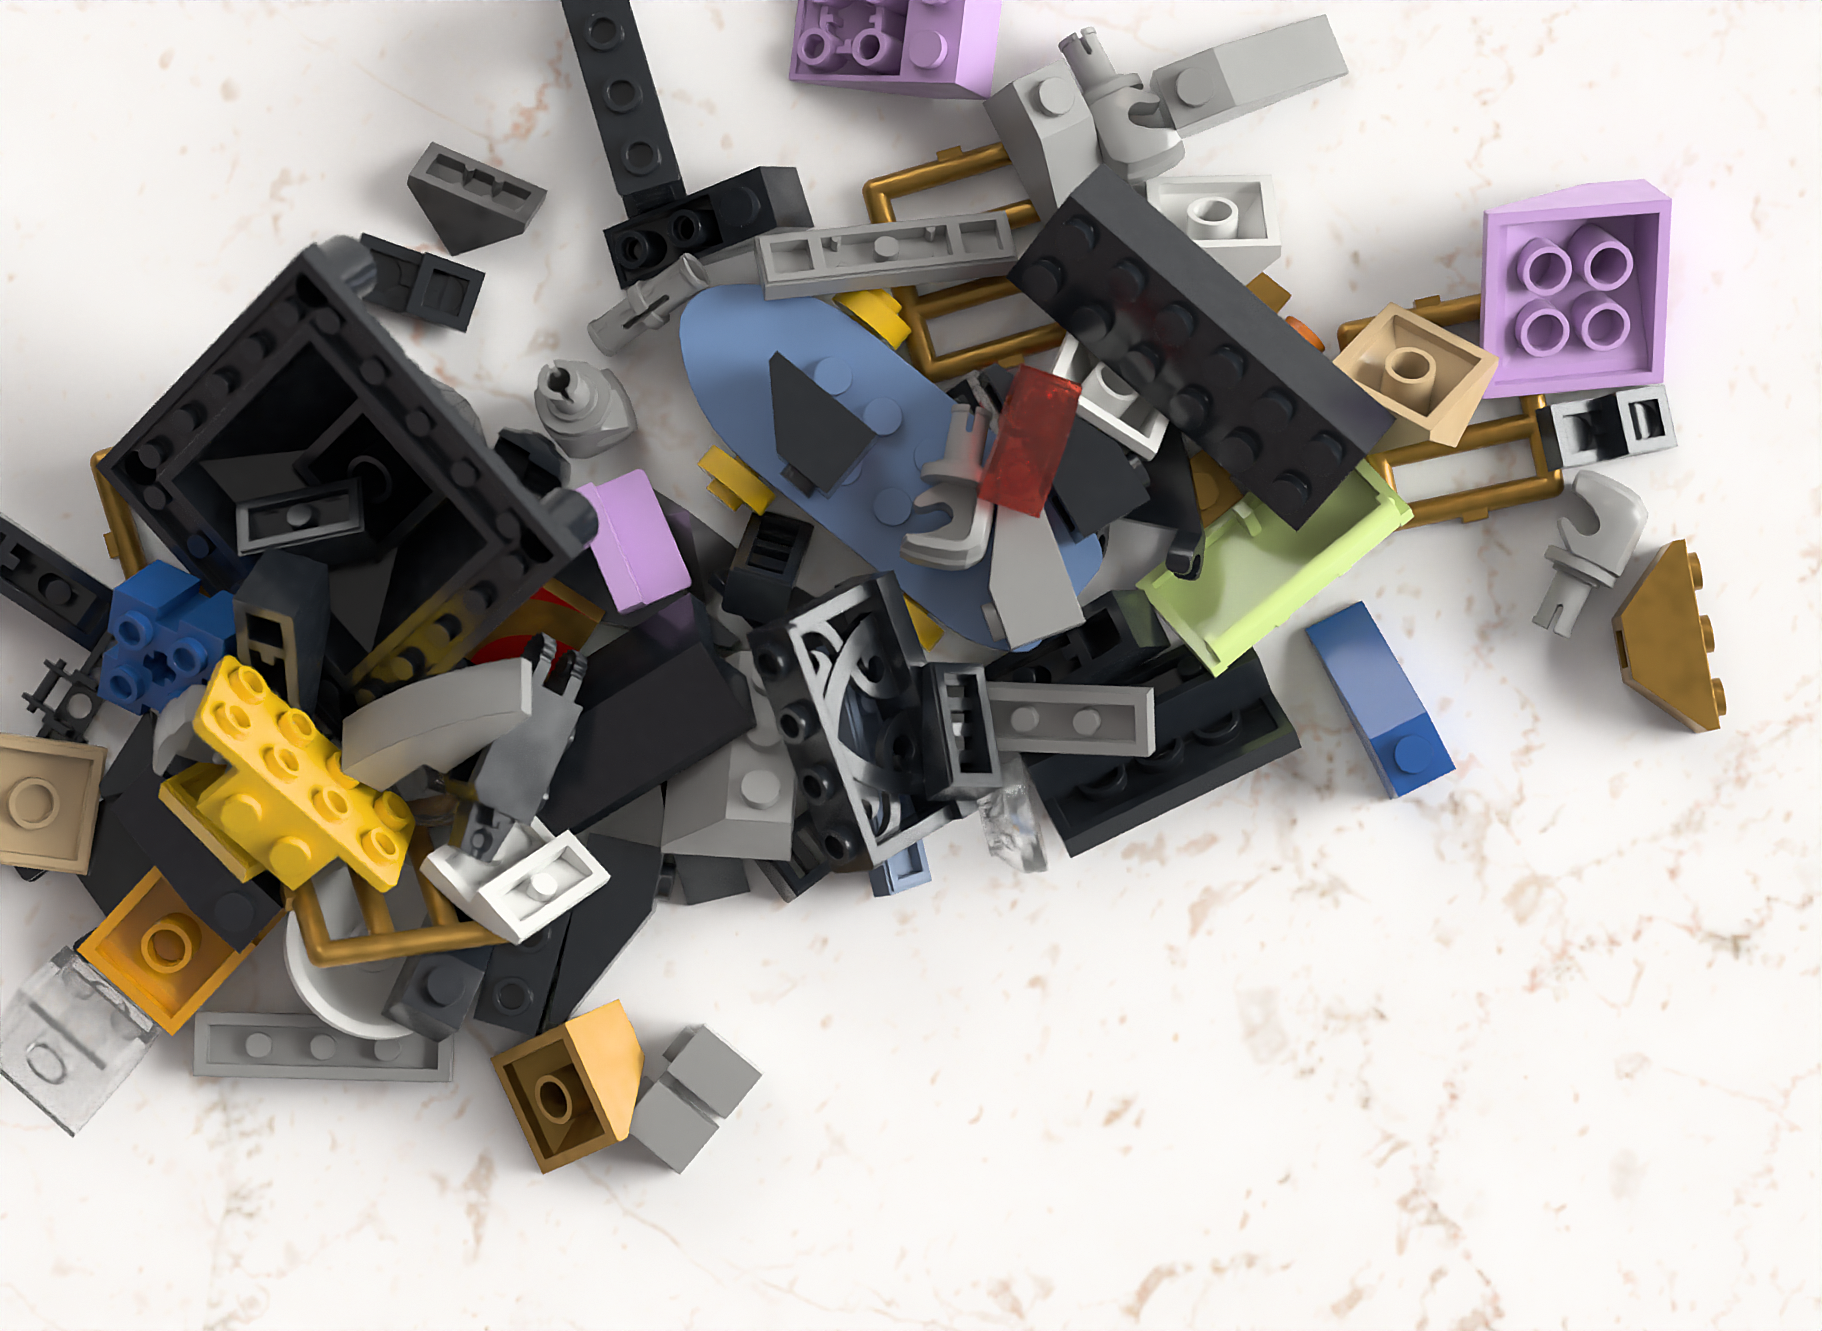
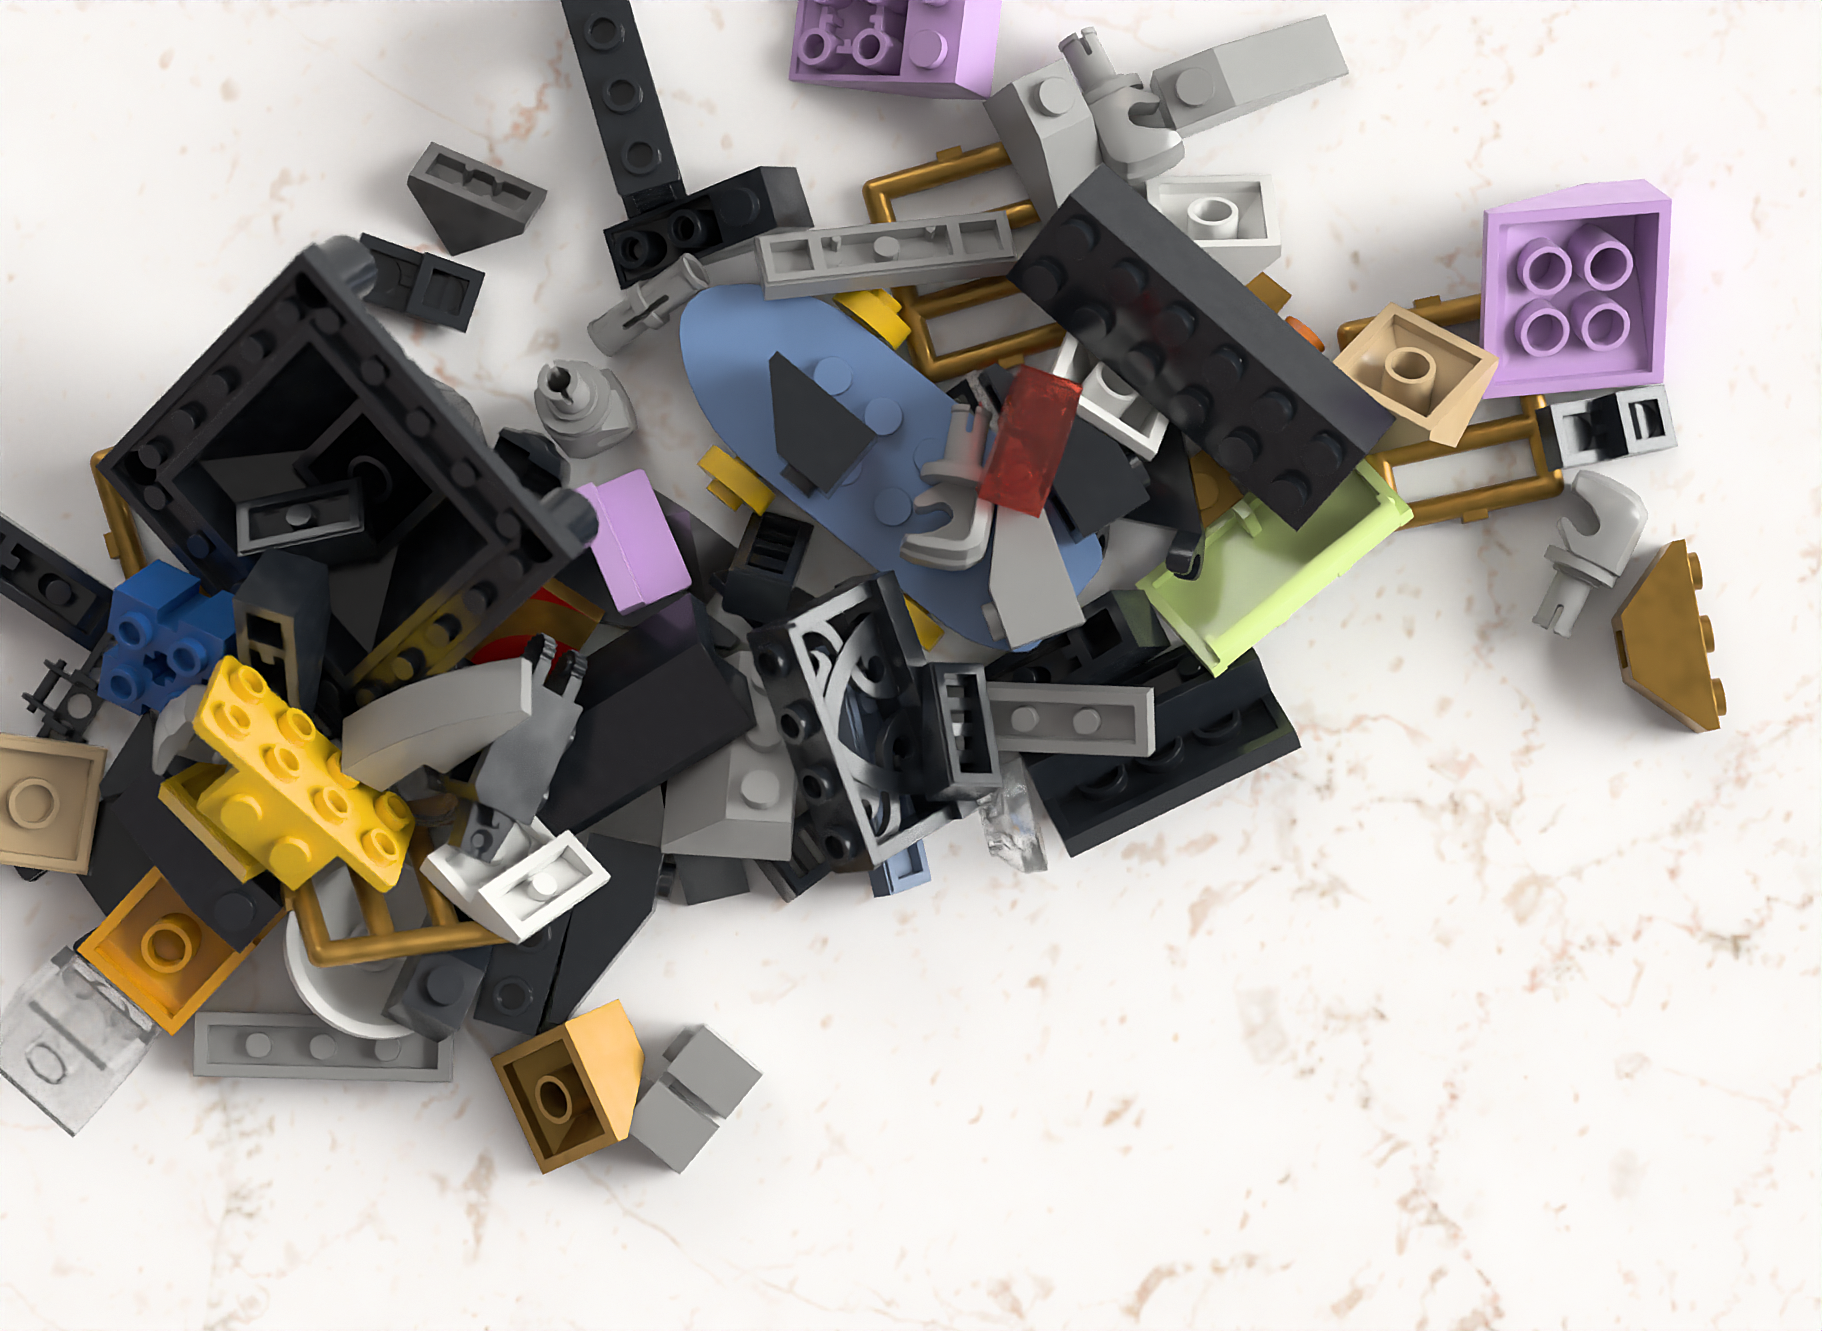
blue slope [1304,601,1456,800] -> none

